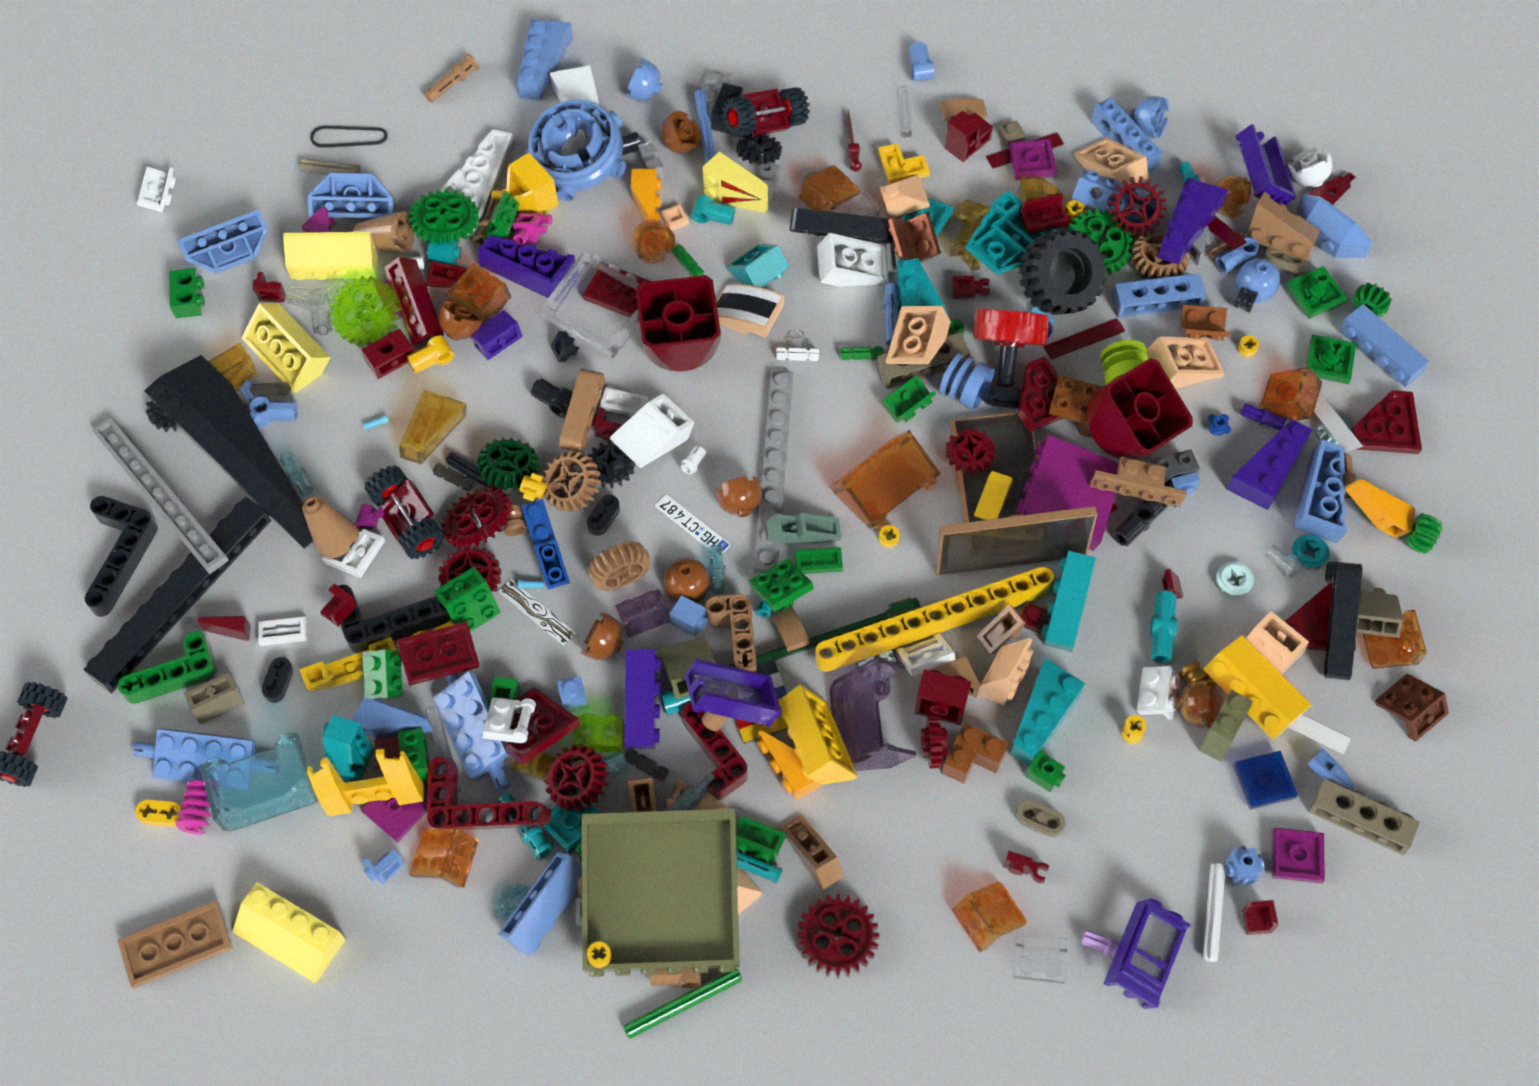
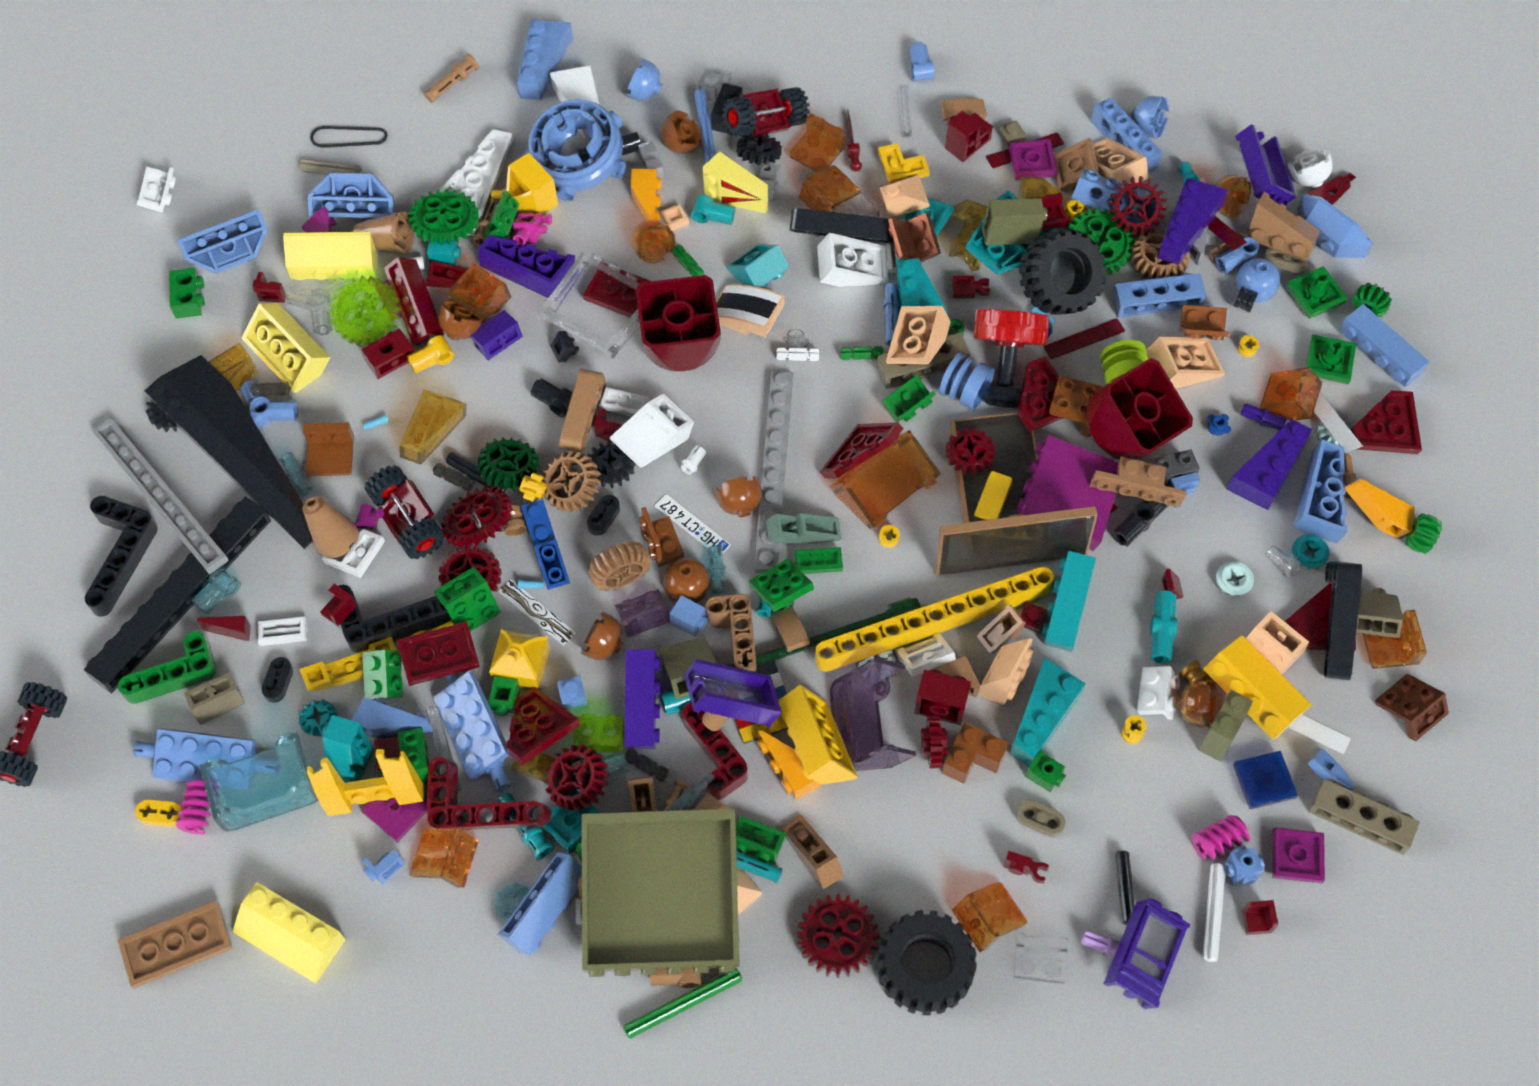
white plate [483,697,536,743] -> none
yellow bush [587,941,611,968] -> none
none -> clear light blue piece [192,567,241,615]
none -> teal gear [298,699,338,736]
none -> dark orange bracket [303,422,354,476]
none -> yellow piece [489,629,551,691]
none -> dark orange bracket [639,507,685,567]
none -> clear orange bracket [789,113,846,172]
none -> dark red plate [820,422,904,478]
none -> black tyre [877,910,977,1016]
none -> olive brick [982,199,1047,245]
none -> medium nougat tile [1054,138,1100,192]
none -> black axle [1115,851,1135,925]
none -> dark pink piece [1191,815,1250,860]

